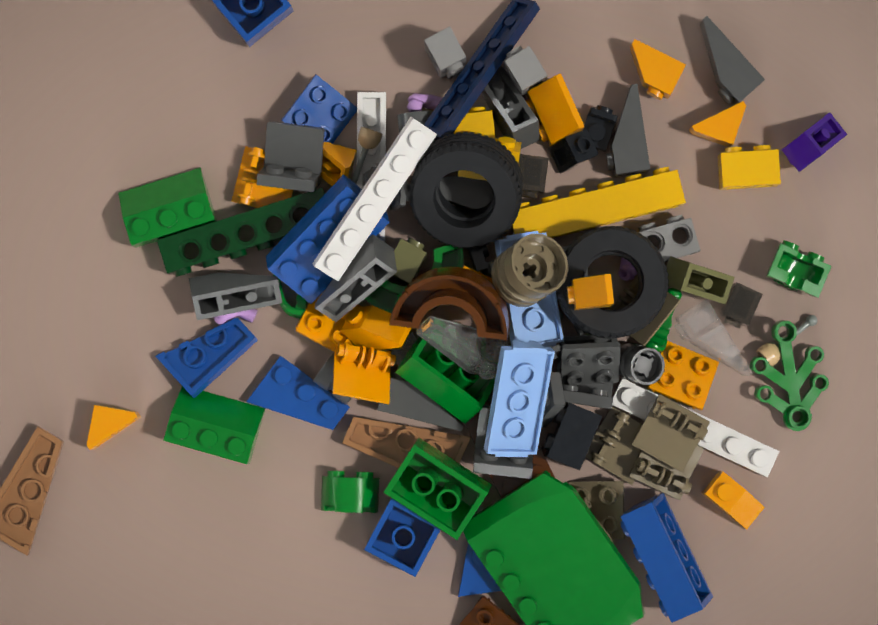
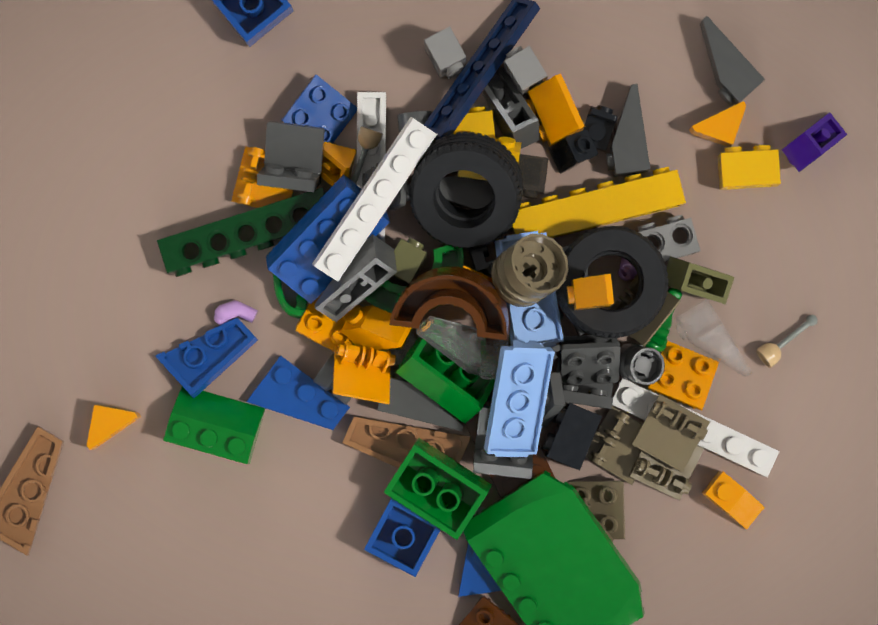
green slope [118,168,217,248] -> none
dark grey slope [189,273,282,320] -> none
green cylinder [321,471,380,513] -> none
lavender arm [407,93,443,112] -> none
blue brick [620,492,713,623] -> none
light orange slope [630,39,686,100] -> none
clear smoke brick [719,282,763,329] -> none
green plant [750,320,829,431] -> none
green cylinder [766,240,832,298] -> none

